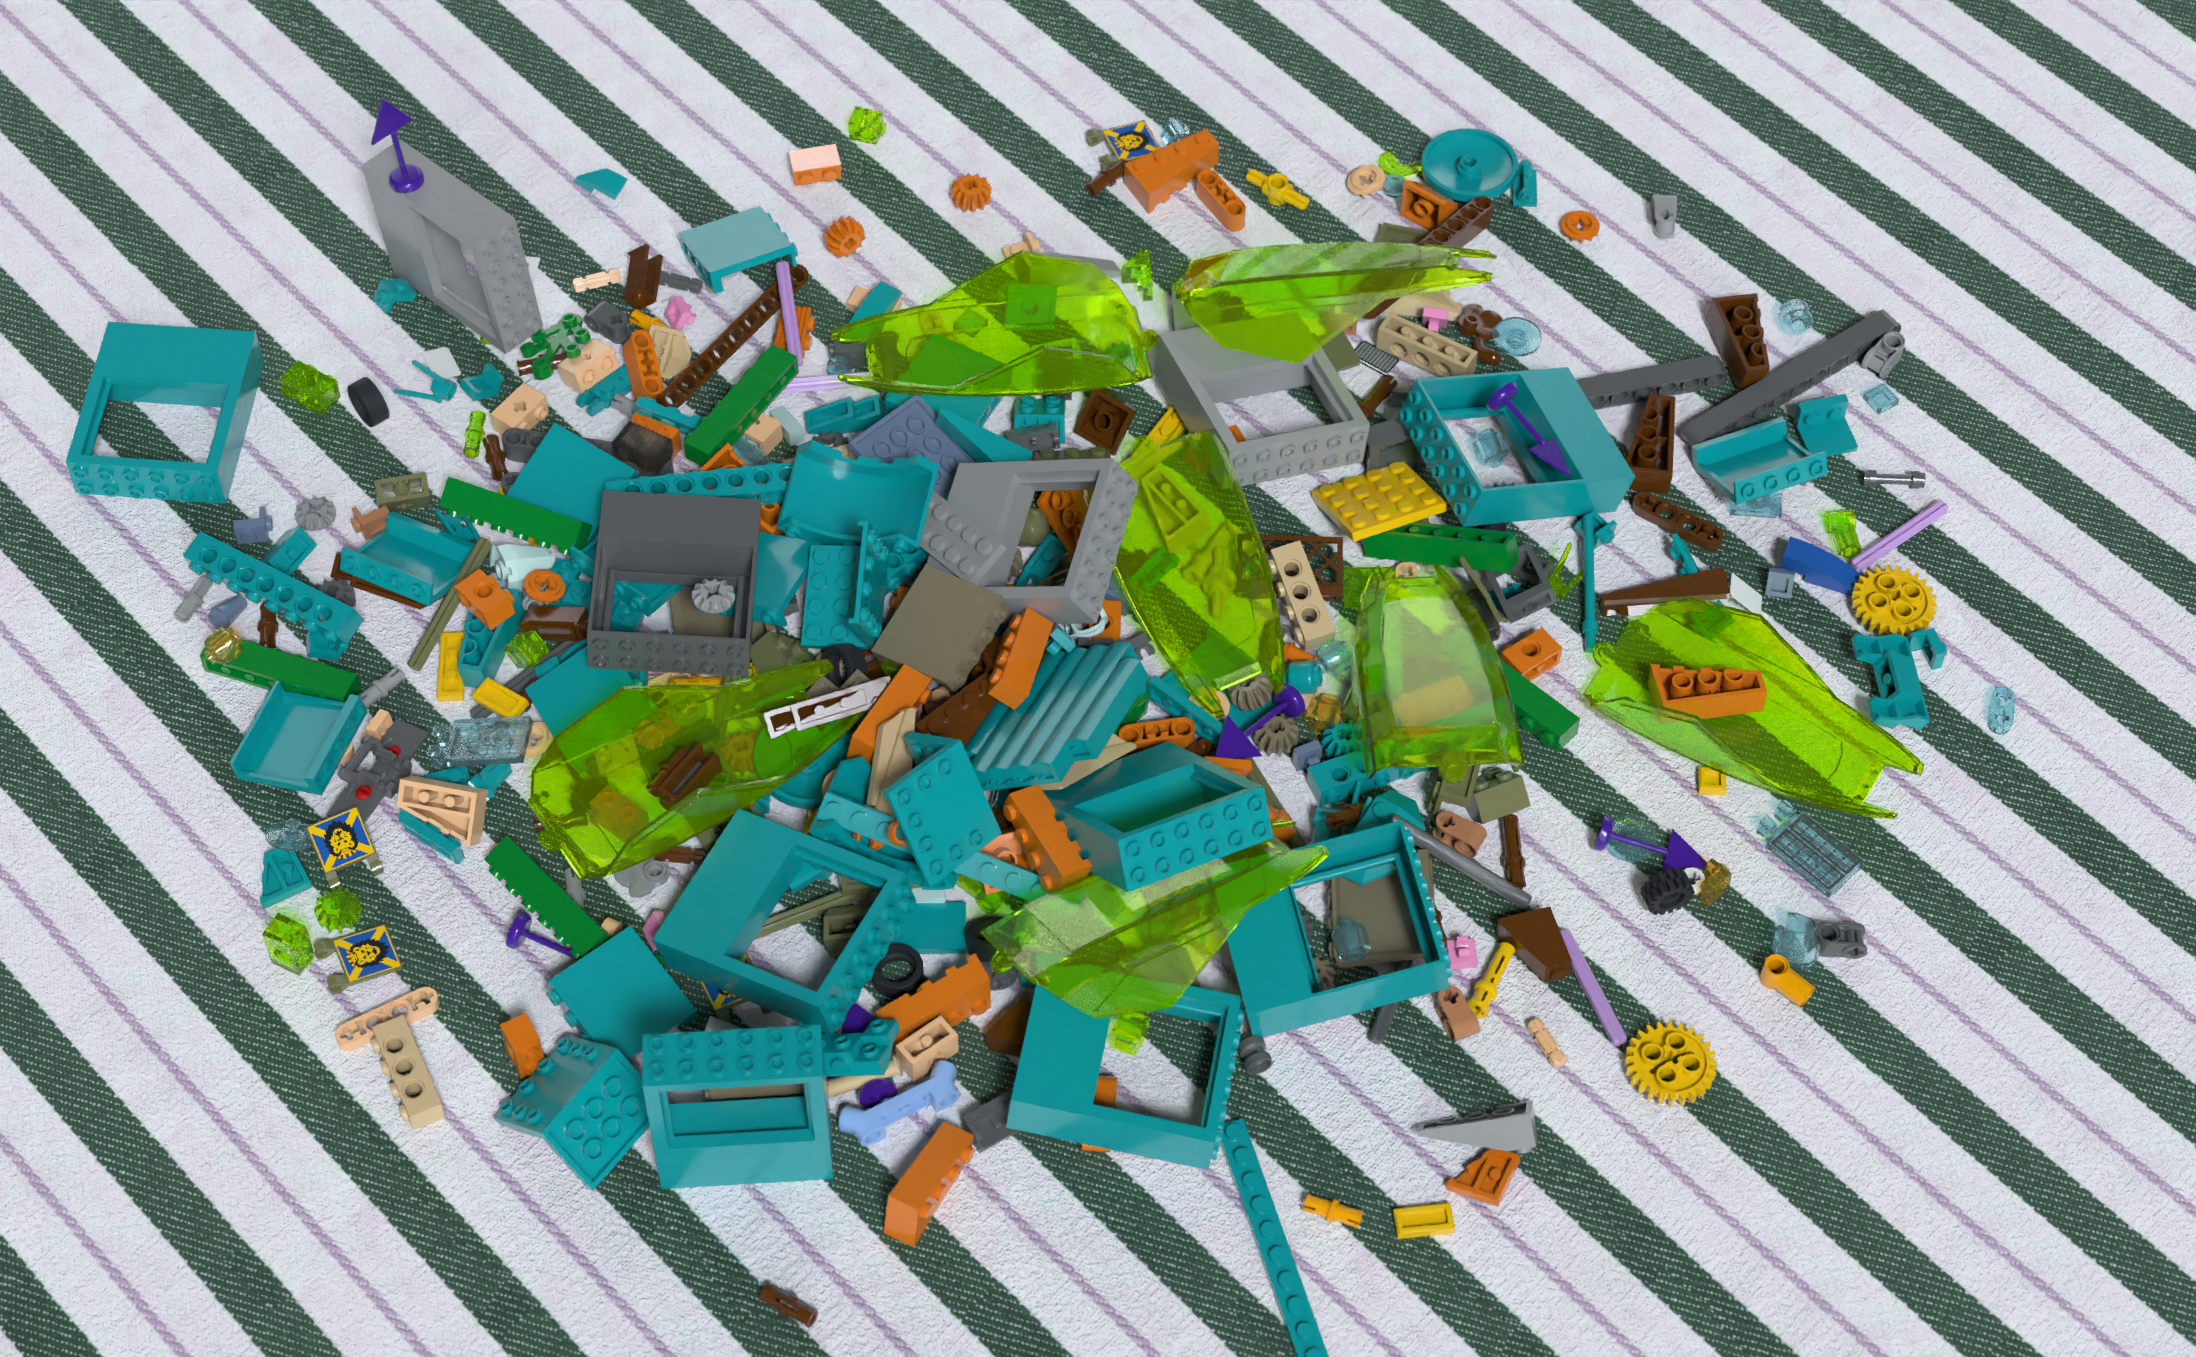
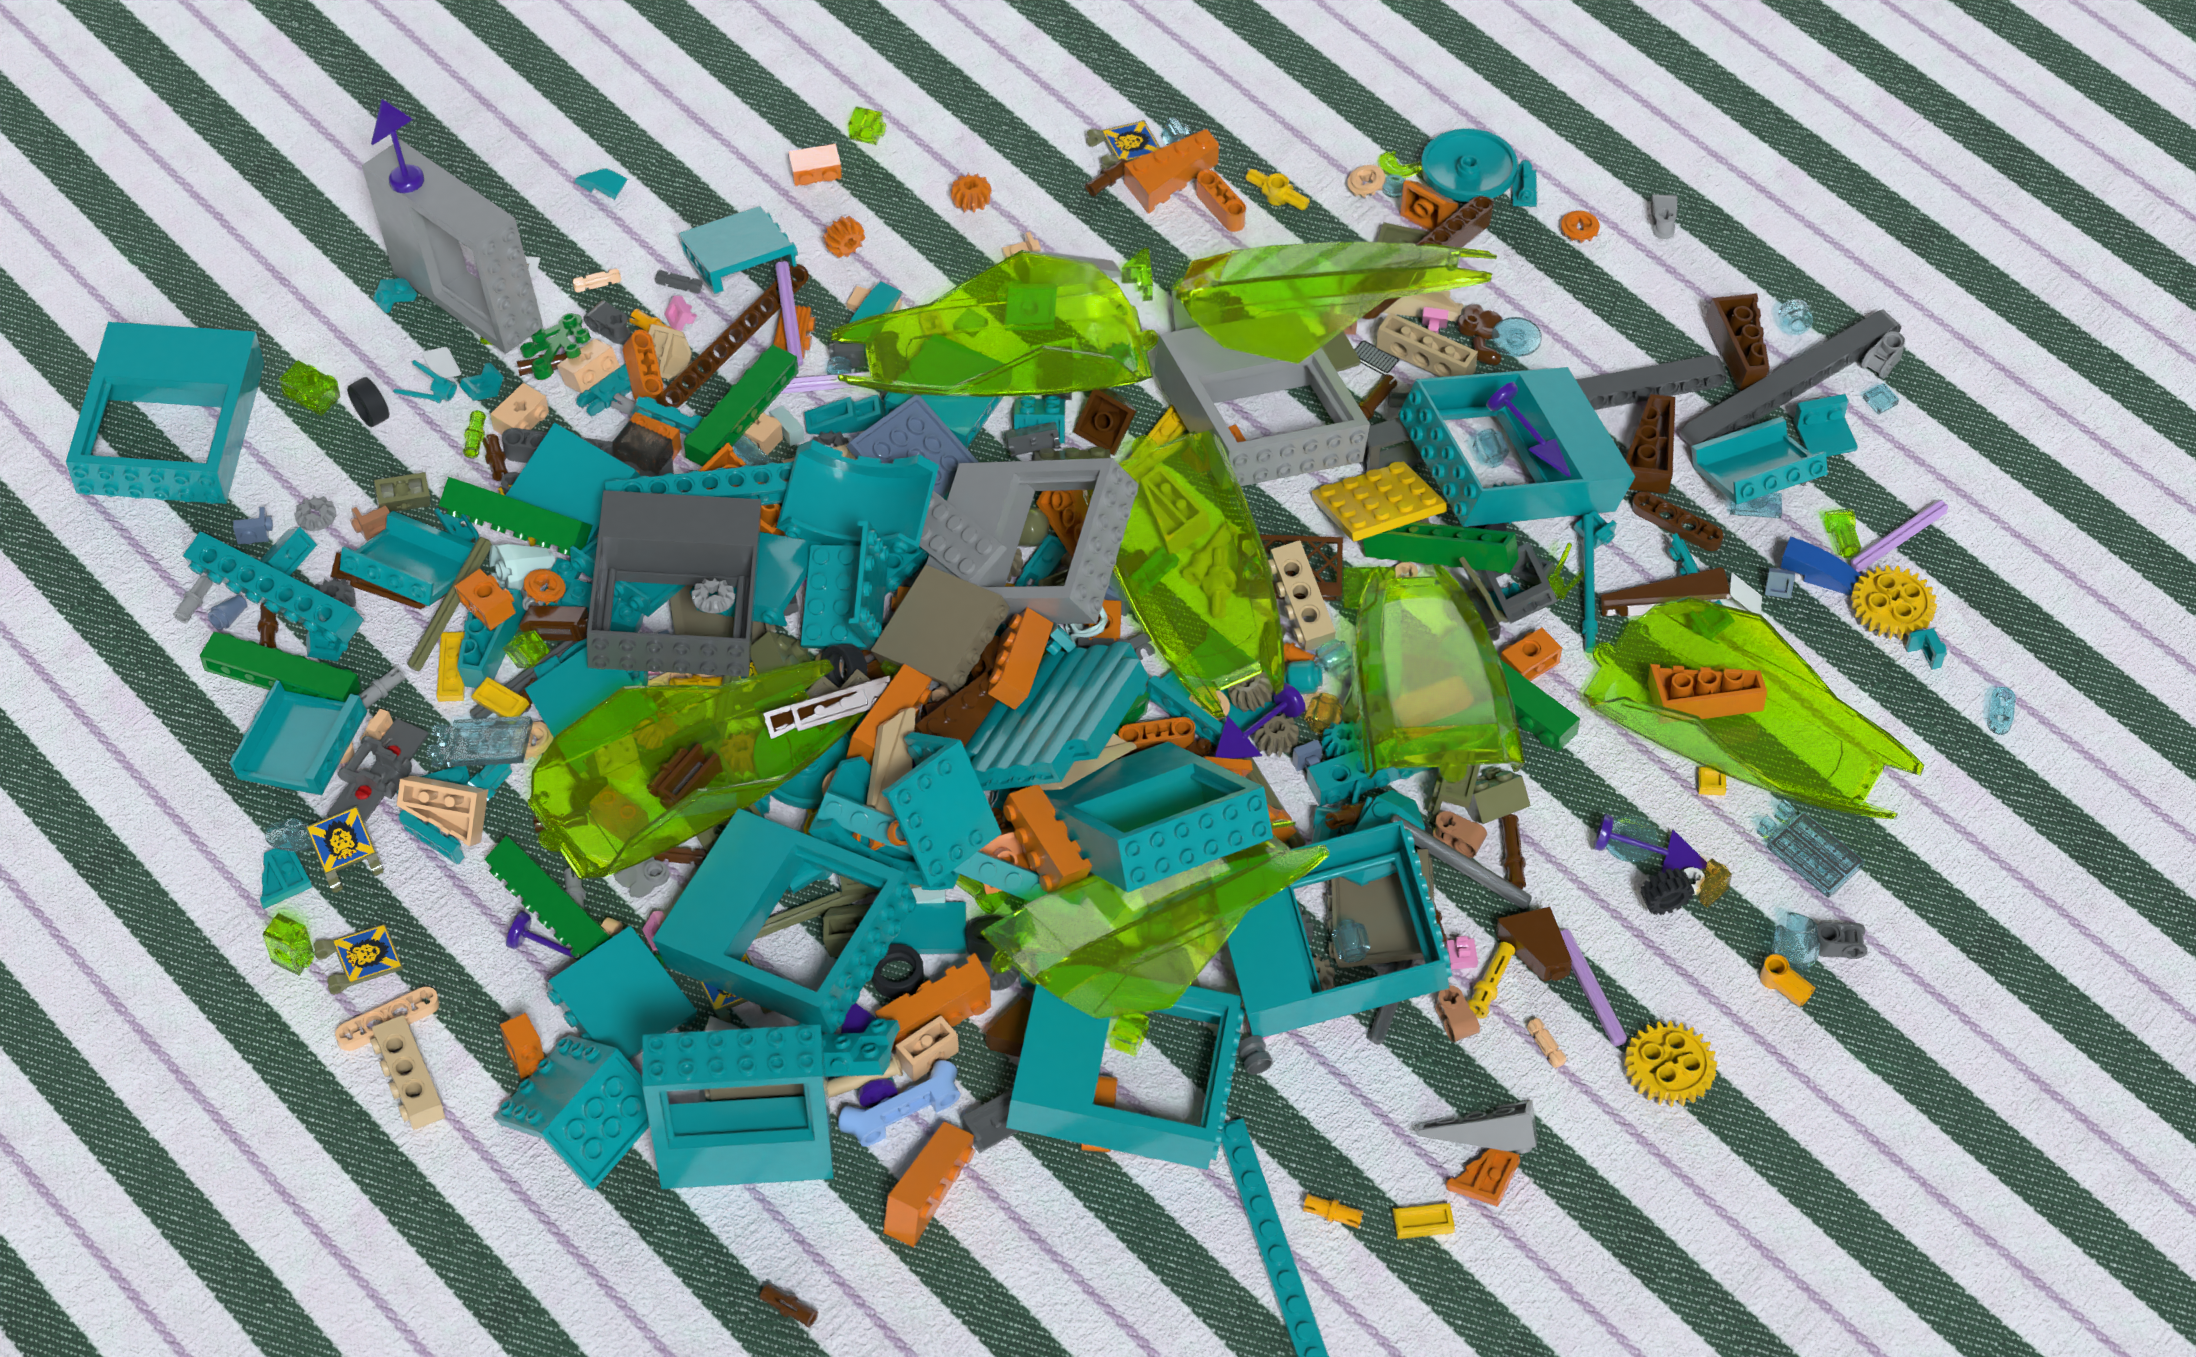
clear yellow head [204,627,244,666] -> none
clear neon green gear [314,886,362,934] -> none
reddish brown window [621,243,663,310] -> none
teal wedge [936,408,1033,463] -> none
teal bracket [1851,633,1930,730] -> none
dark grey bar [1862,470,1925,489] -> none

